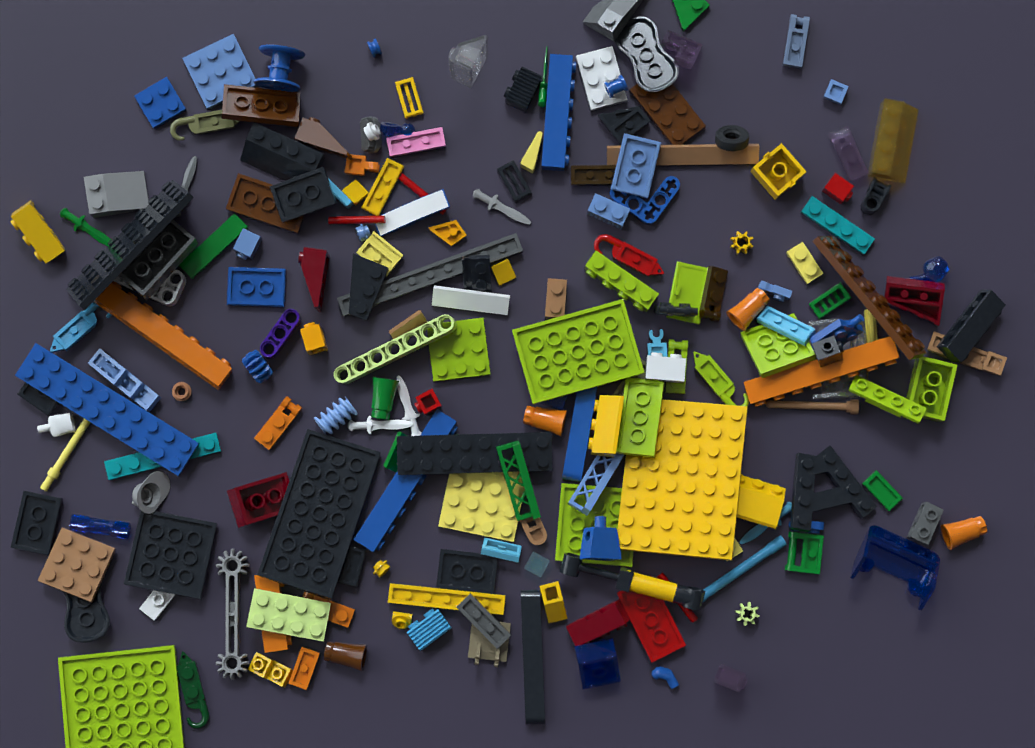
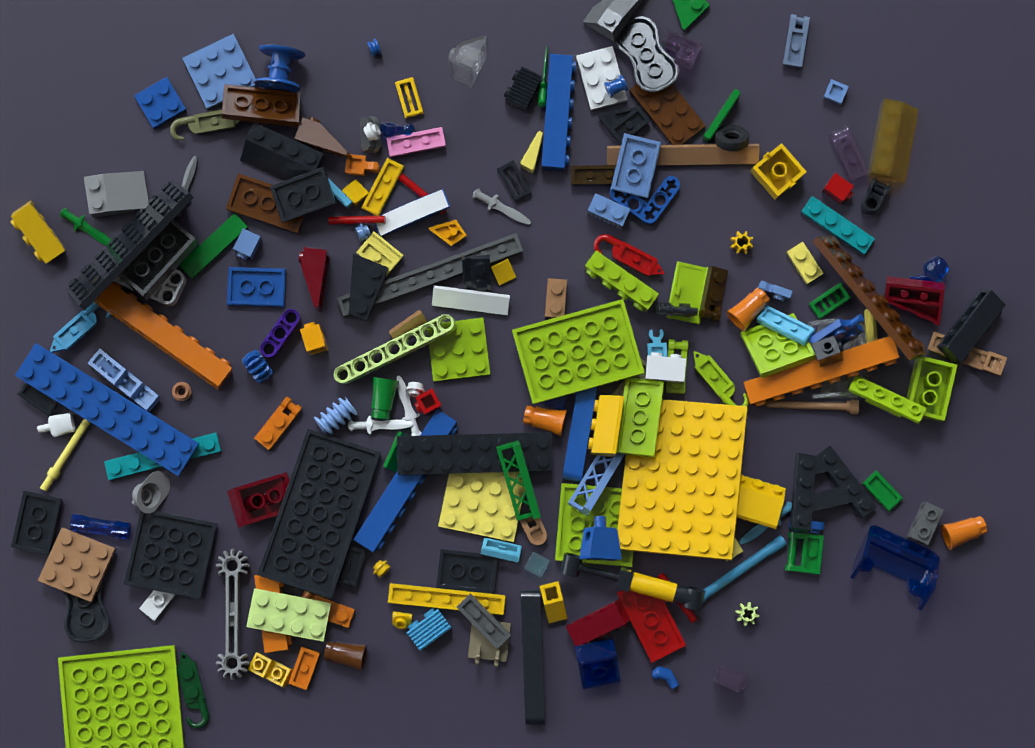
none -> white plate [405,382,425,397]
none -> green tile [703,89,741,143]

